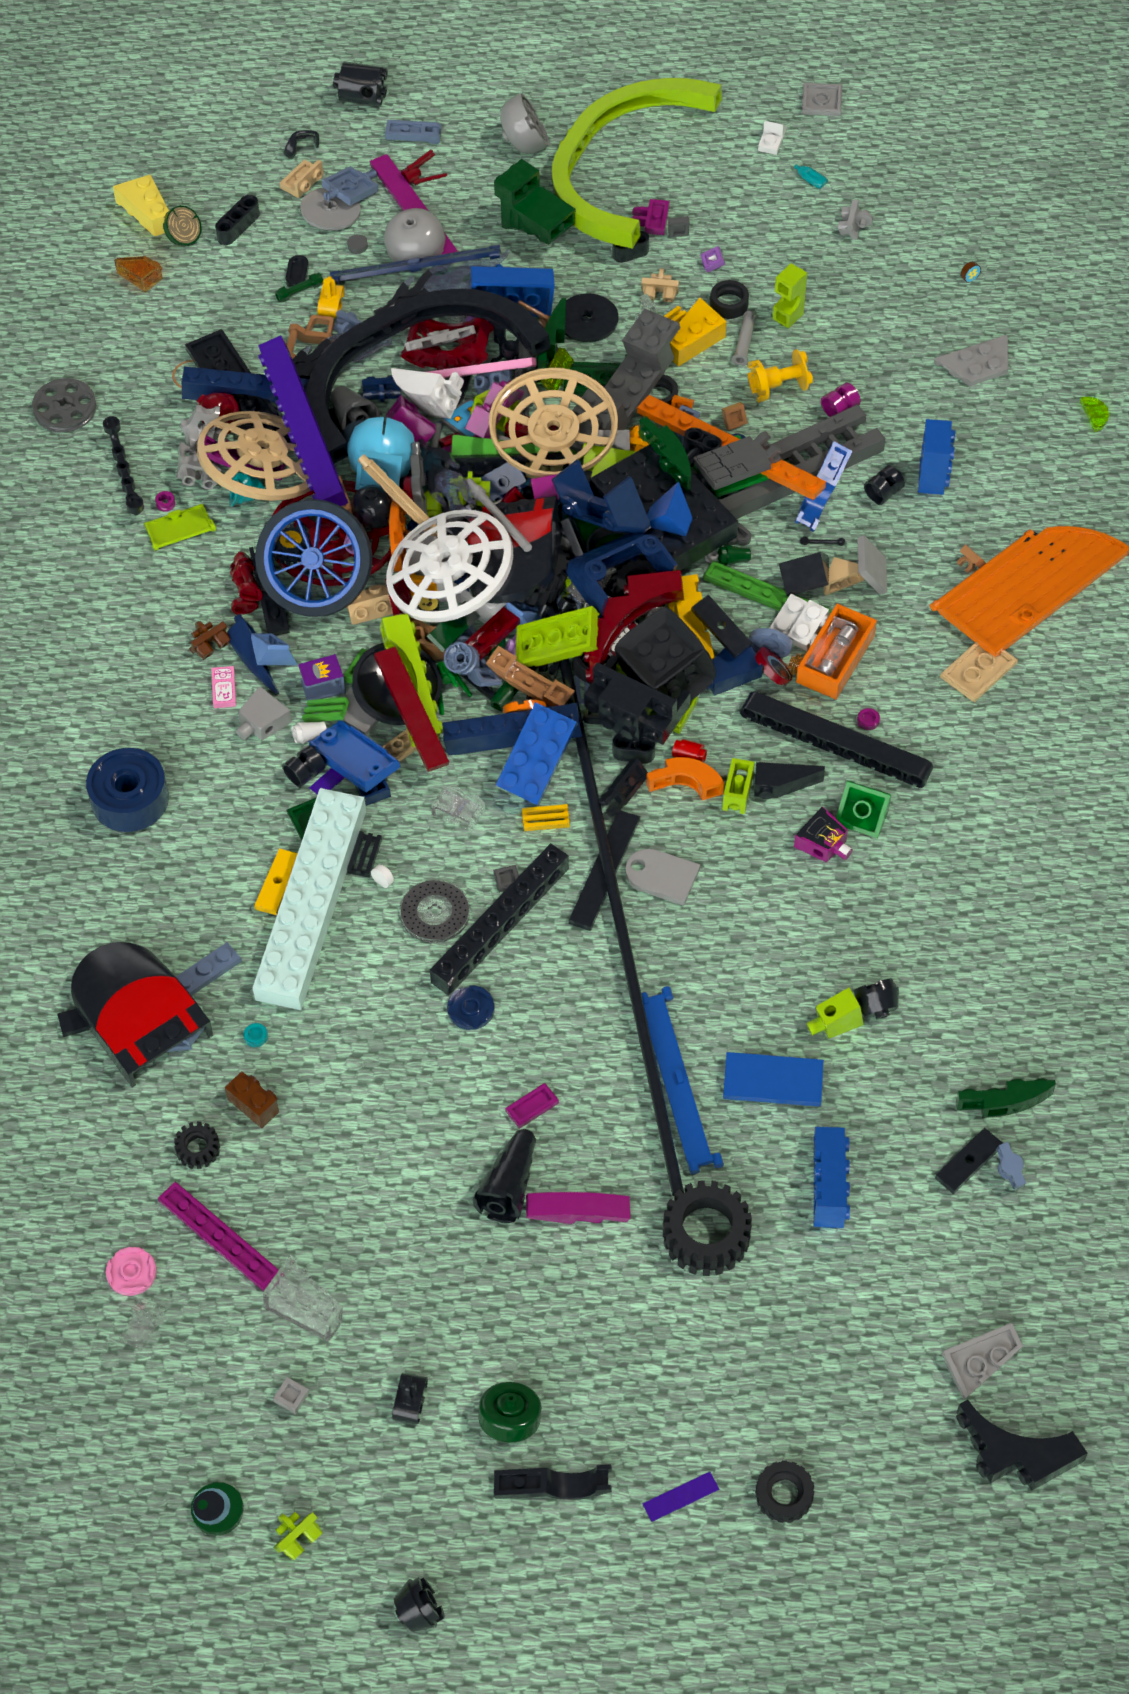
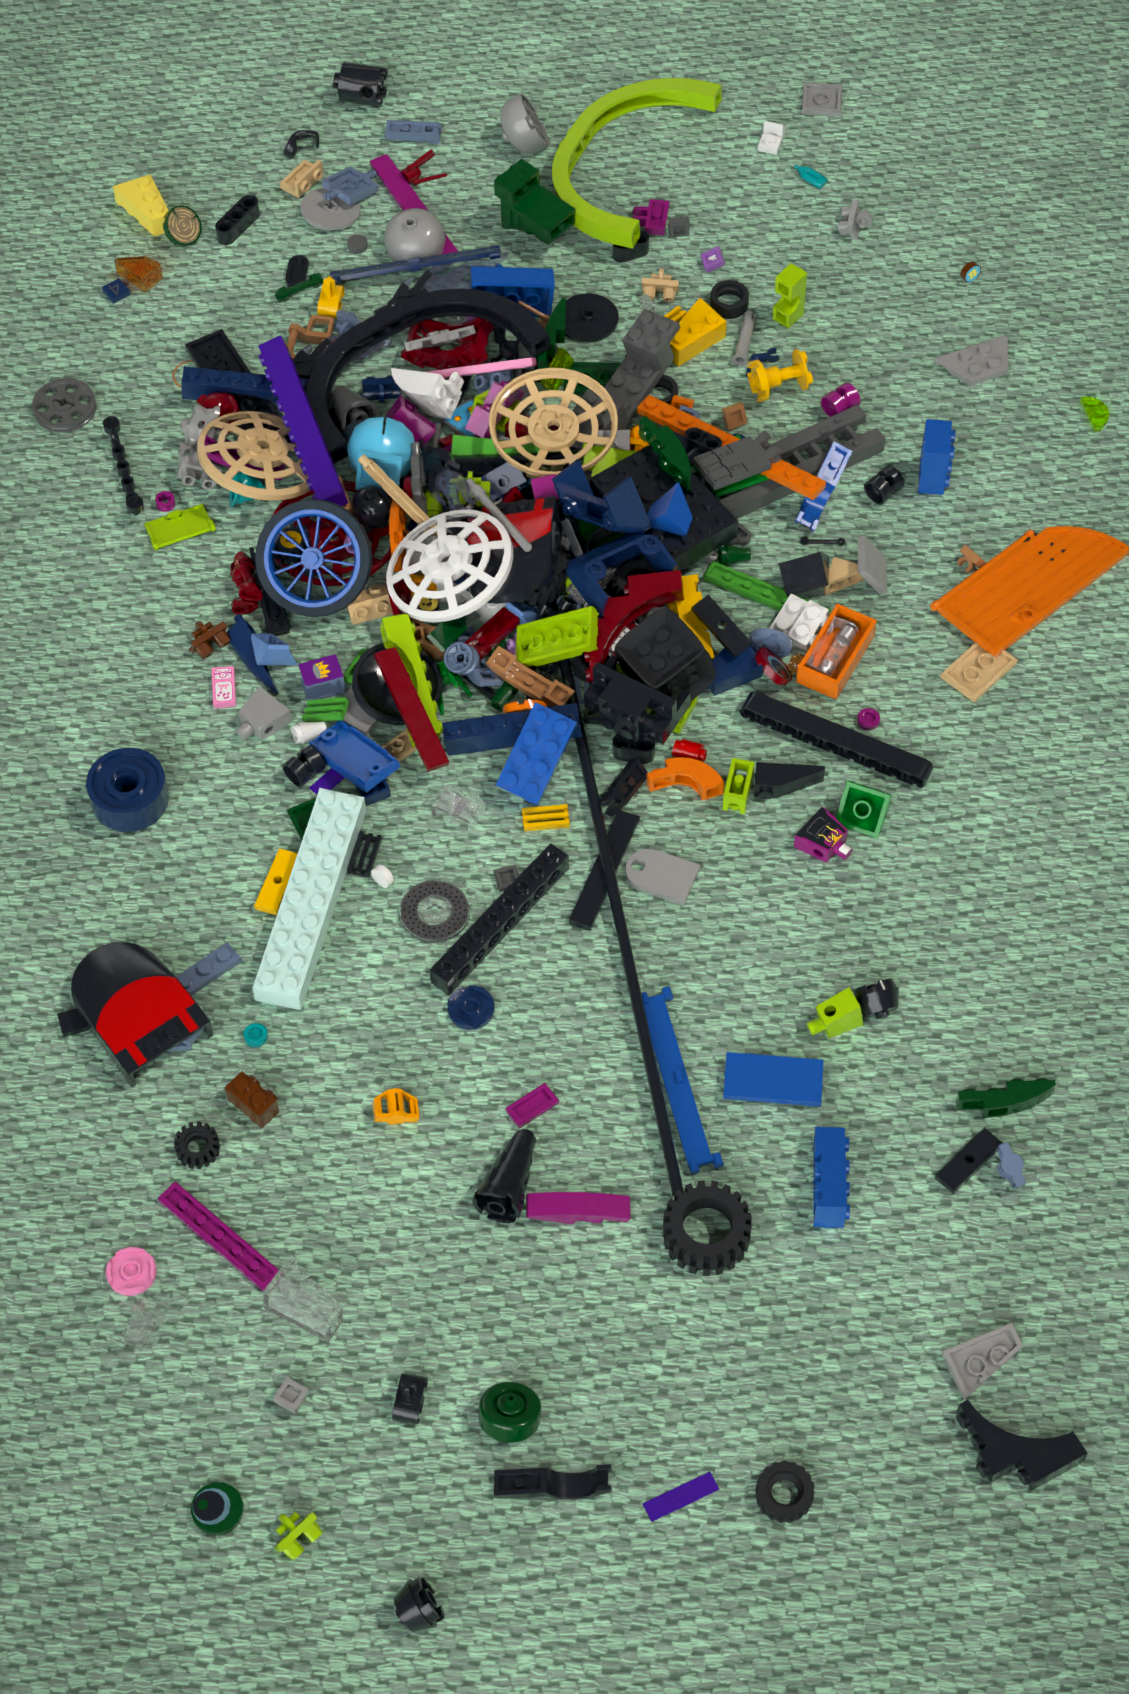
none -> dark blue tile [102,278,130,304]
none -> light orange piece [372,1088,419,1125]
none -> dark blue arm [746,348,779,377]

